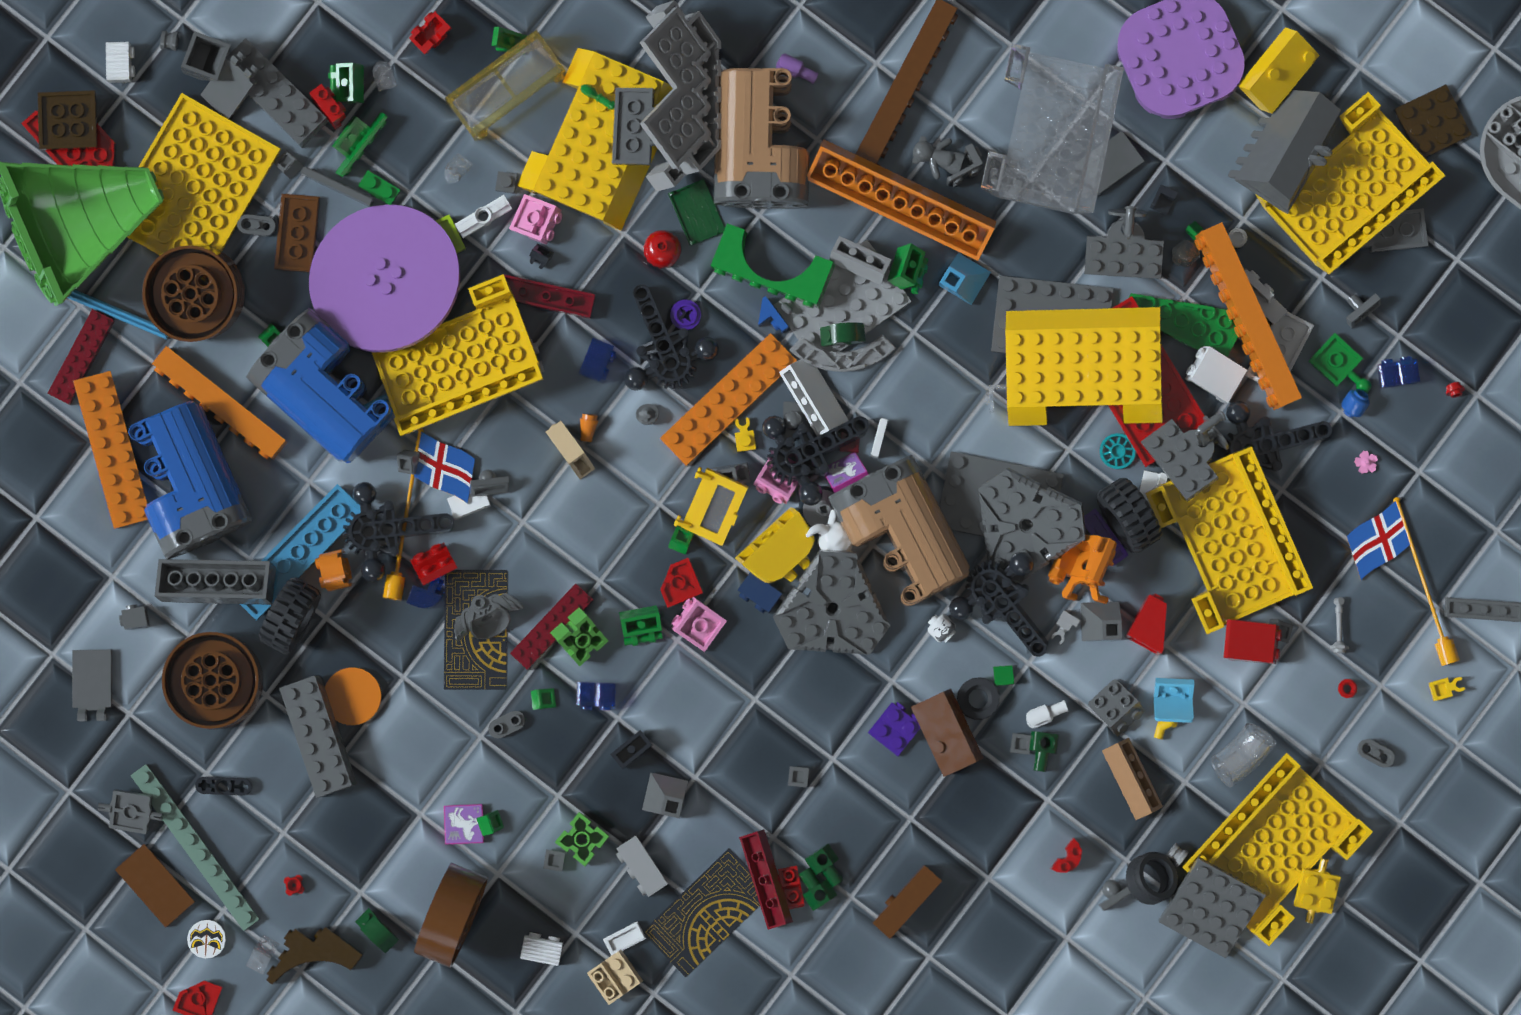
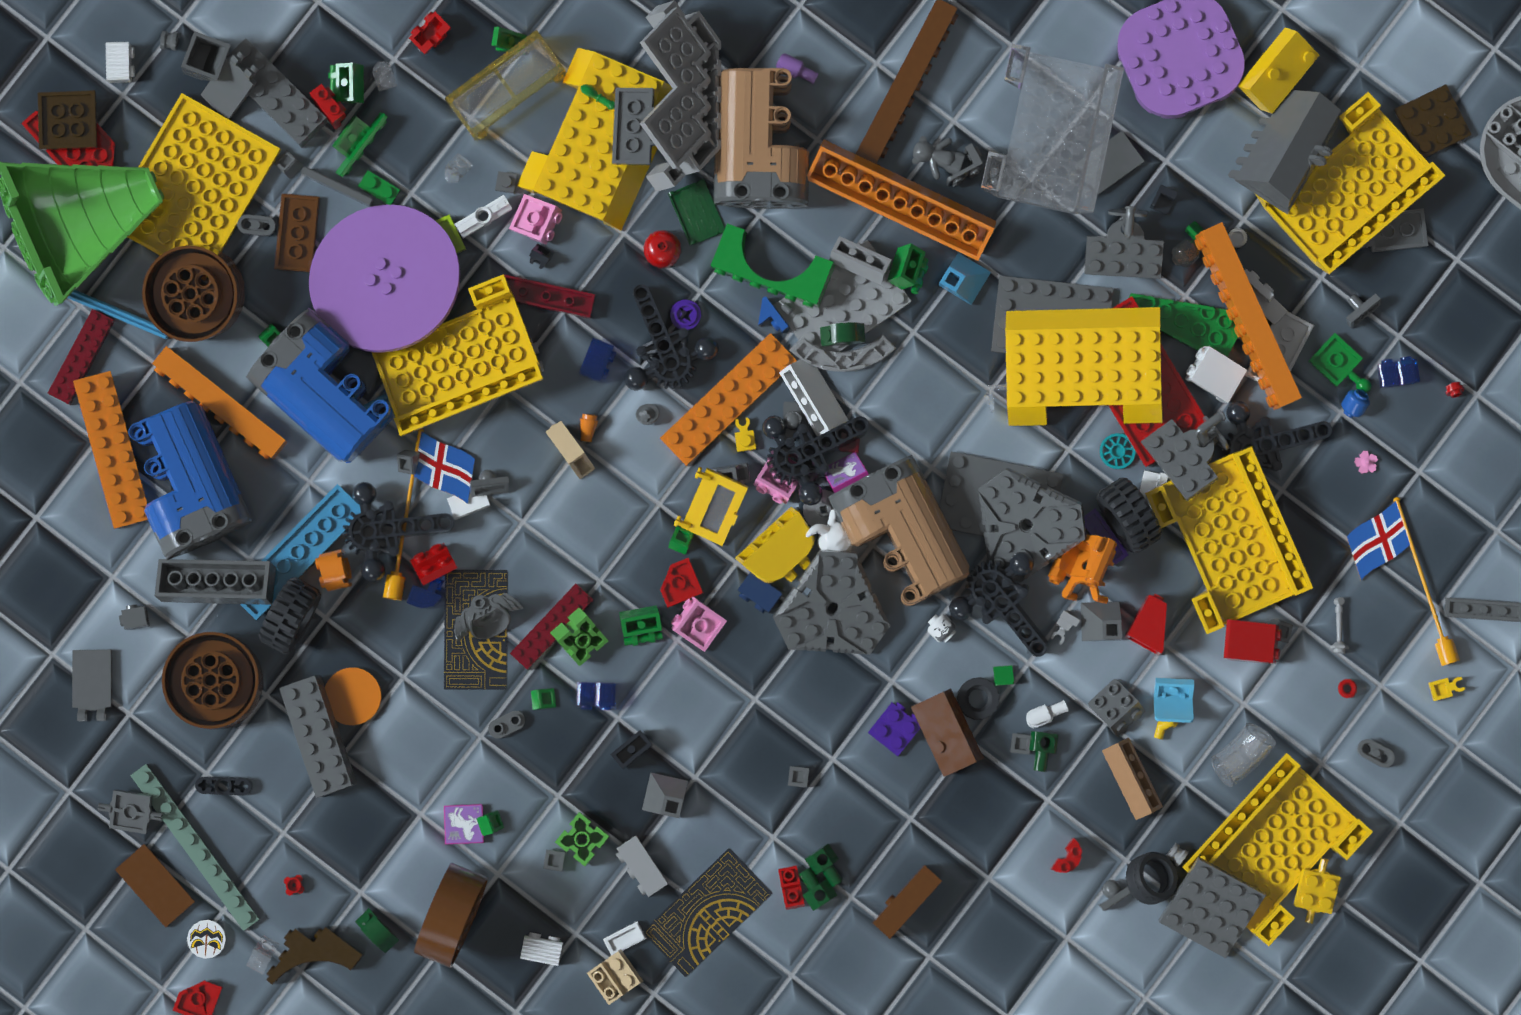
dark red piece [739,829,793,930] -> none
white tile [871,418,888,459] -> none

